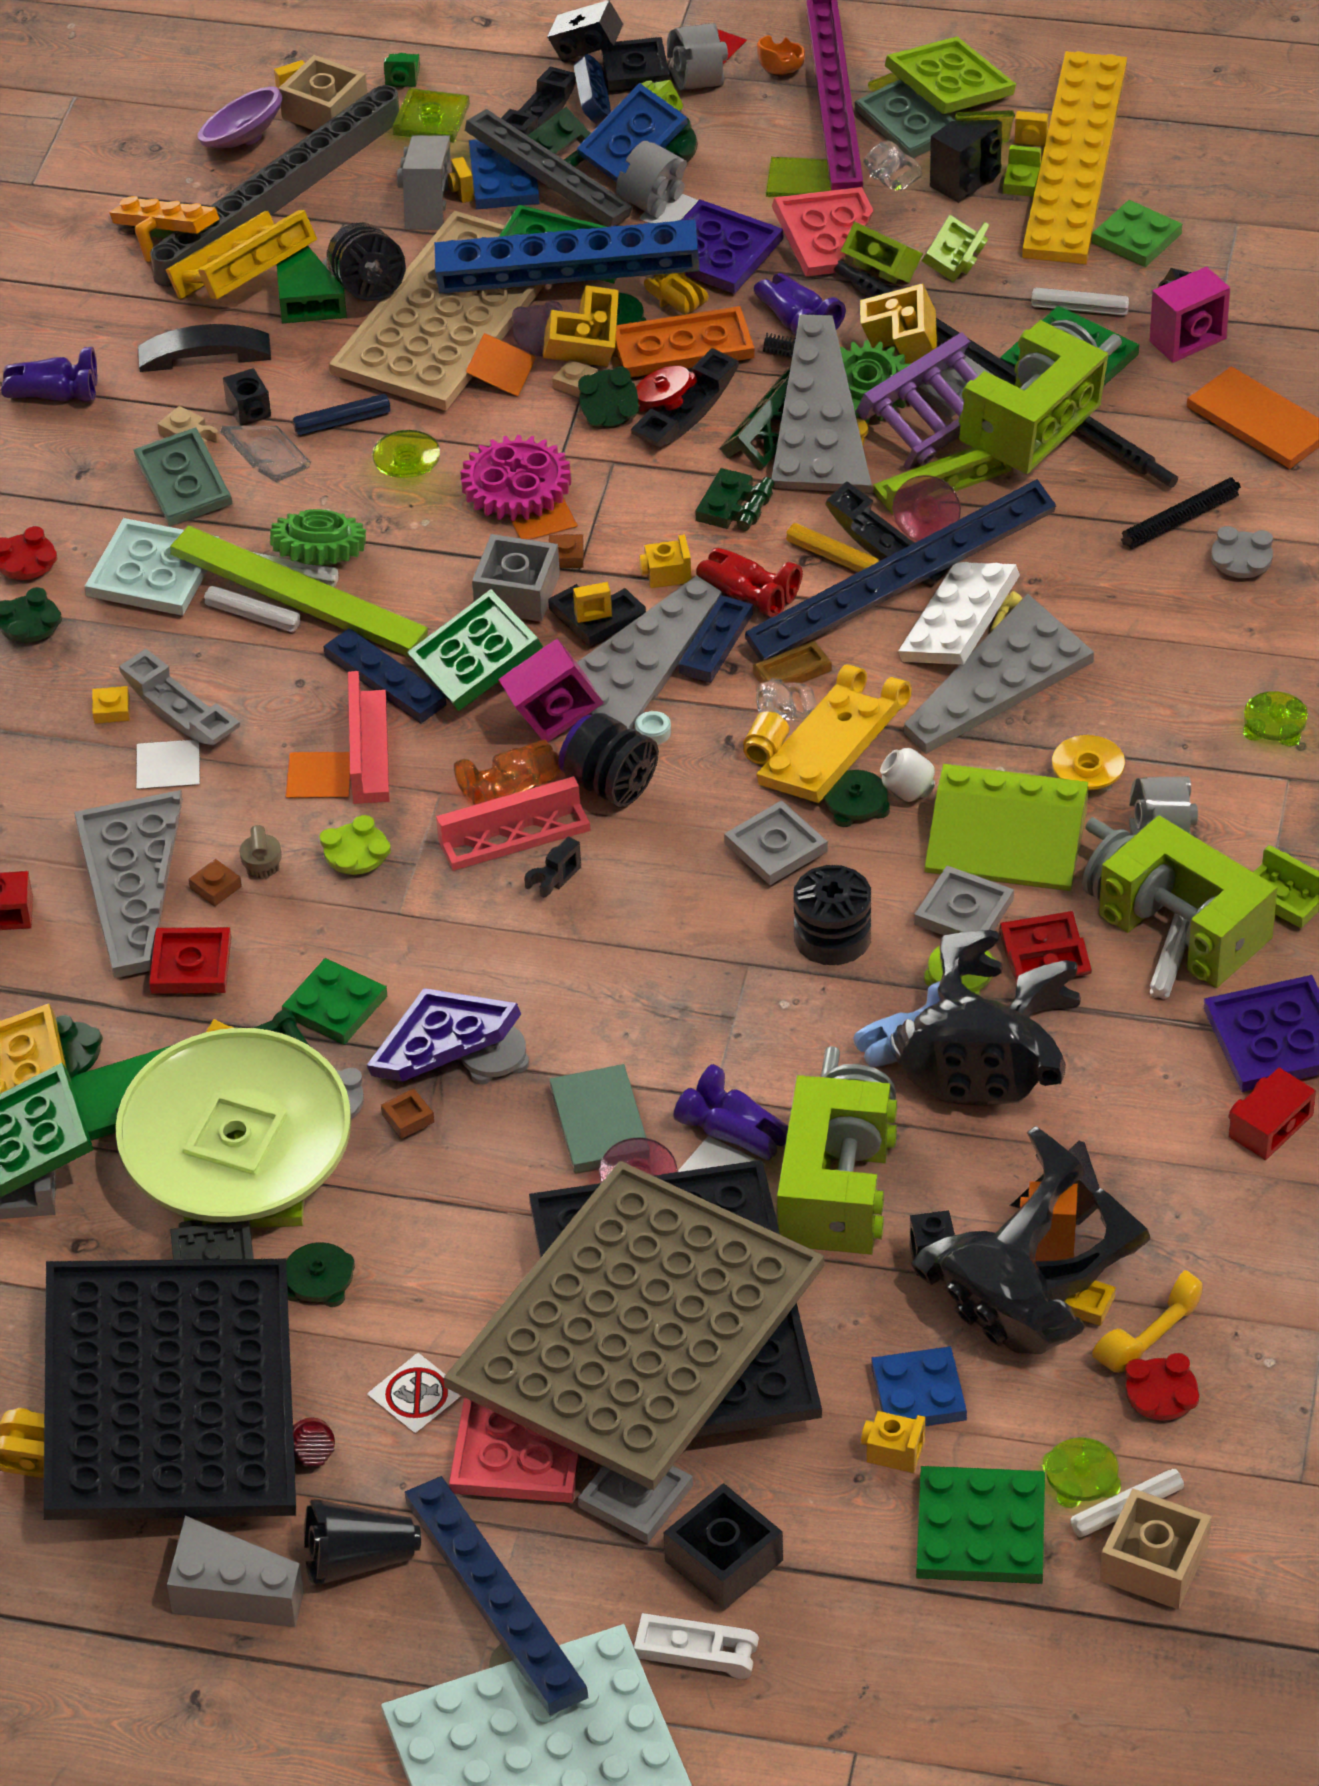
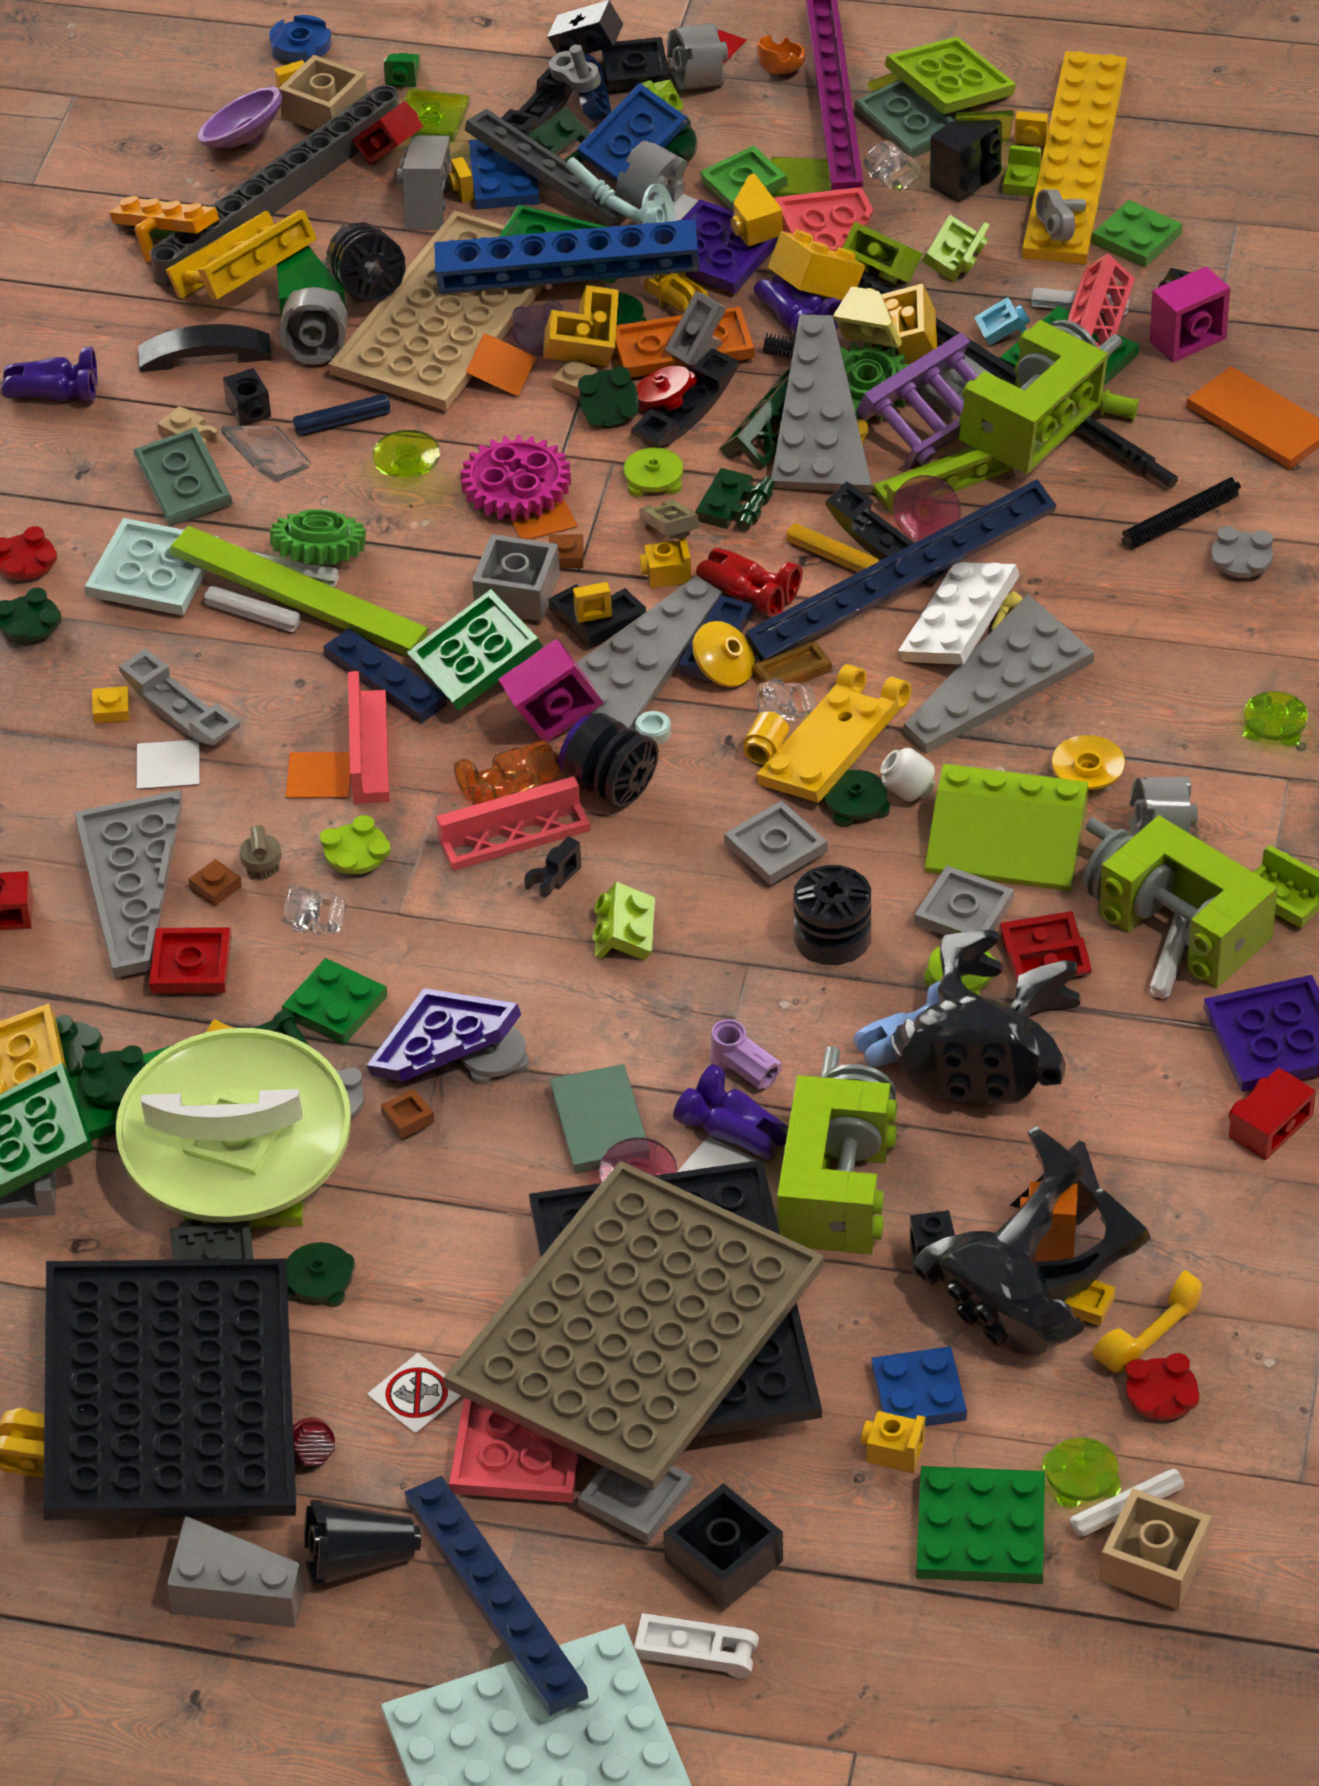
none -> dark green piece [81,1045,146,1107]
none -> white slope [141,1089,302,1141]
none -> blue plate [269,15,332,63]
none -> light grey brick [279,287,348,365]
none -> clear piece [281,885,346,934]
none -> red brick [351,100,424,165]
none -> light grey piece [549,45,601,93]
none -> light aqua dish [565,157,675,224]
none -> lime bracket [592,881,655,961]
none -> lime piece [624,447,683,497]
none -> dark tan plate [639,499,700,539]
none -> light grey slope [665,291,726,366]
none -> yellow dish [692,621,755,687]
none -> bright green plate [700,145,788,211]
none -> lavender piece [710,1019,782,1090]
none -> yellow slope [731,173,783,246]
none -> yellow brick [767,230,865,300]
none -> light yellow slope [833,286,902,348]
none -> medium azure bracket [974,297,1031,345]
none -> light grey piece [1035,189,1086,241]
none -> coral fence [1068,253,1135,358]
none -> lime pin [1095,389,1139,420]

